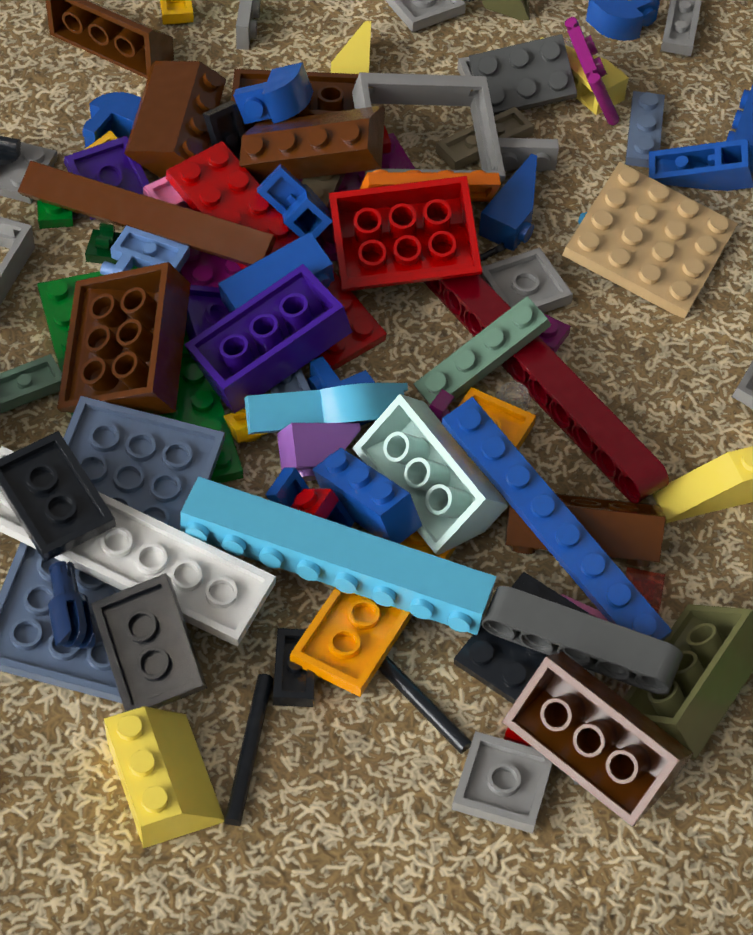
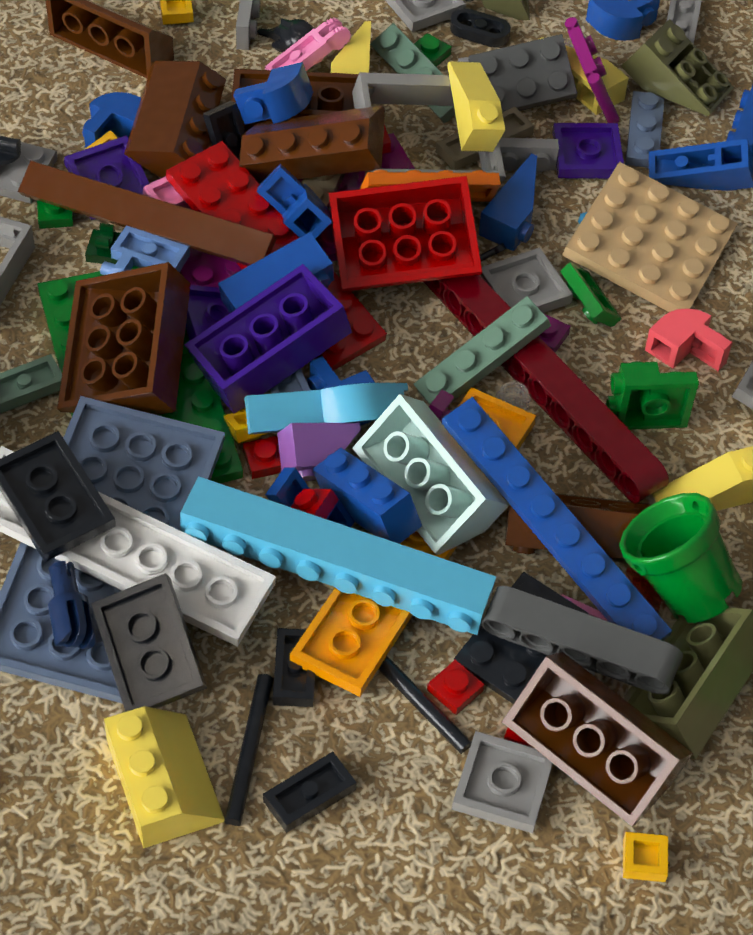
none -> red plate [242,436,281,479]
none -> black piece [257,18,316,53]
none -> black plate [263,751,357,833]
none -> bright pink hinge [265,18,351,71]
none -> sand green plate [370,23,455,123]
none -> green plate [414,33,452,67]
none -> red plate [427,660,484,715]
none -> light yellow slope [447,61,505,152]
none -> black plate [450,8,511,47]
none -> dark purple plate [552,123,624,179]
none -> green plate [560,262,622,327]
none -> green plate [606,361,699,430]
none -> green piece [619,493,743,623]
none -> olive slope [621,19,734,116]
none -> yellow plate [623,832,668,882]
none -> coral brick [645,309,732,371]

